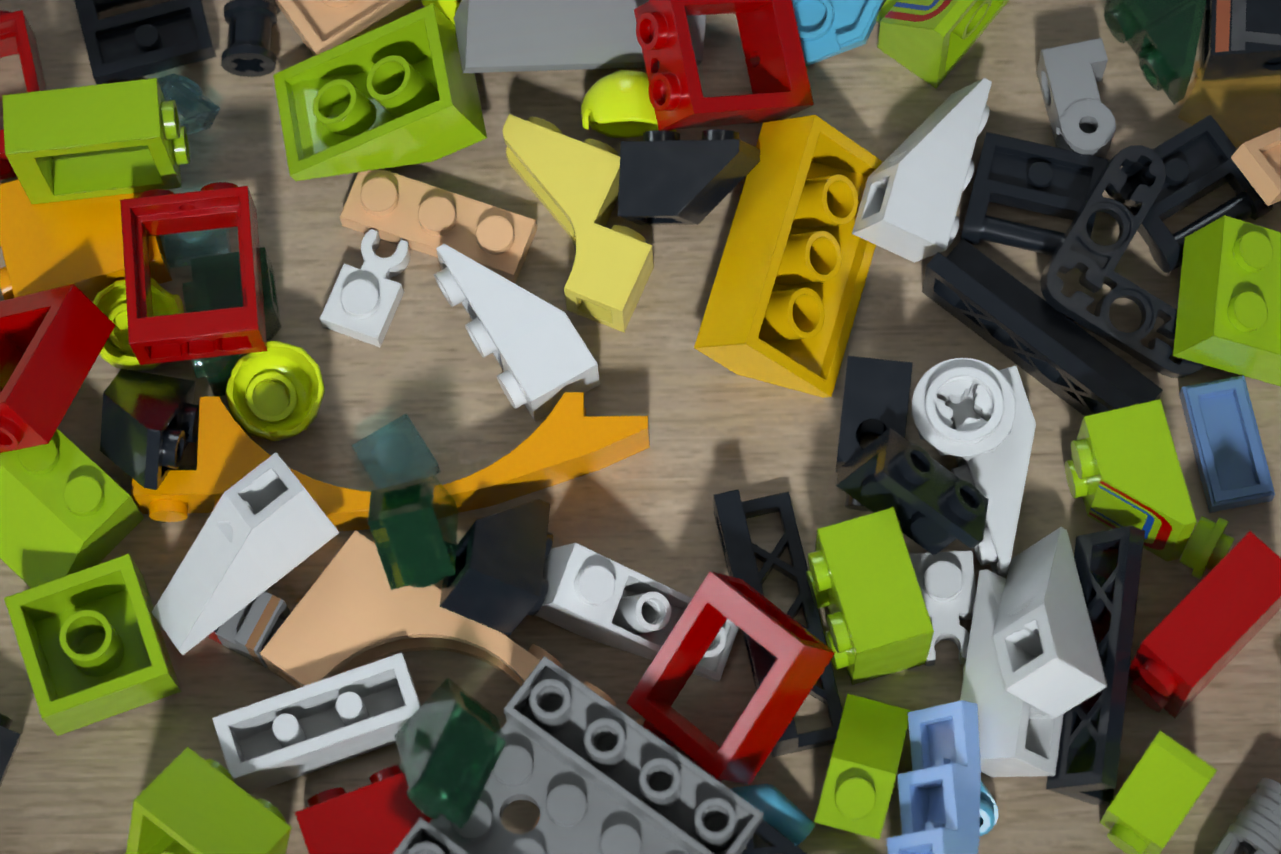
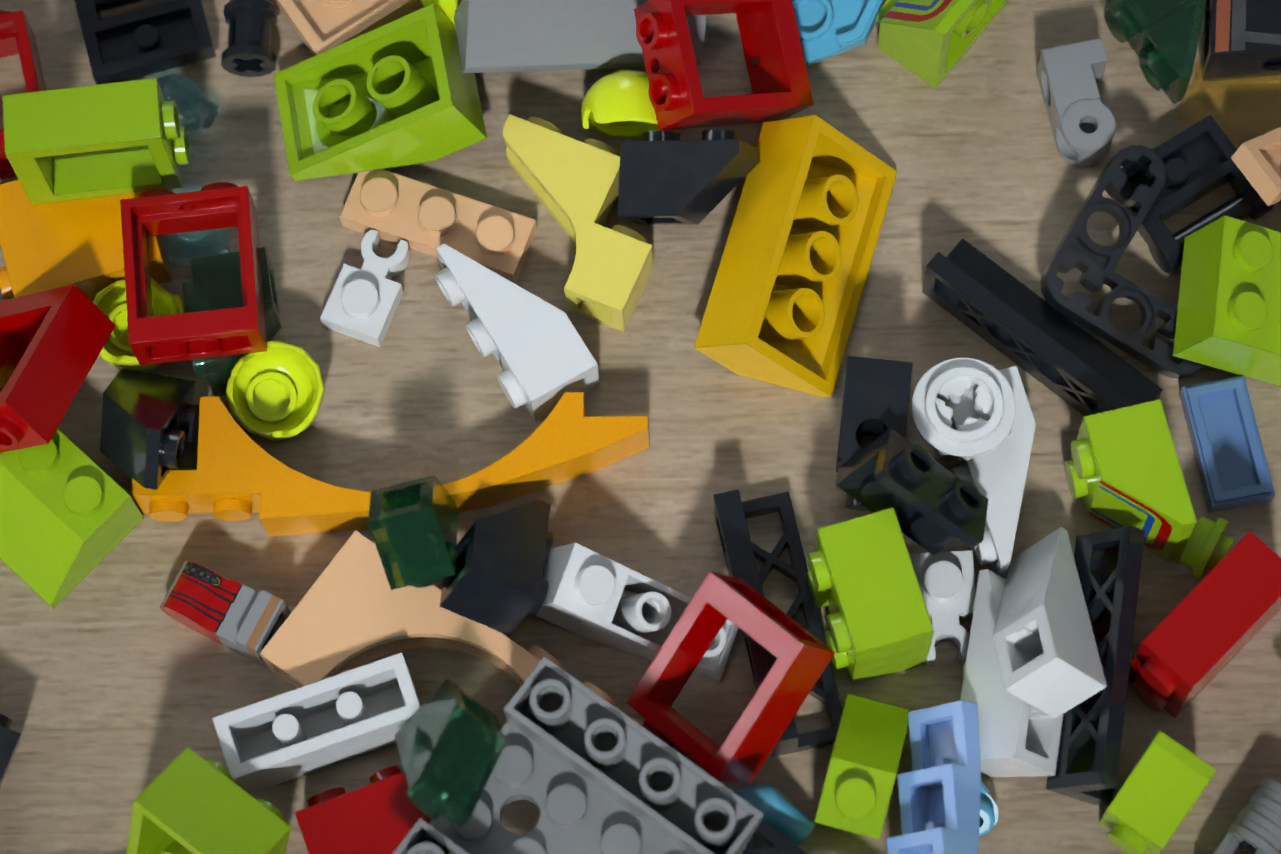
lime brick [4,554,181,736] -> none
white slope [152,452,340,655] -> none
clear light blue plate [352,413,441,492] -> none
white slope [852,78,992,263] -> none
black plate [960,132,1109,256] -> none

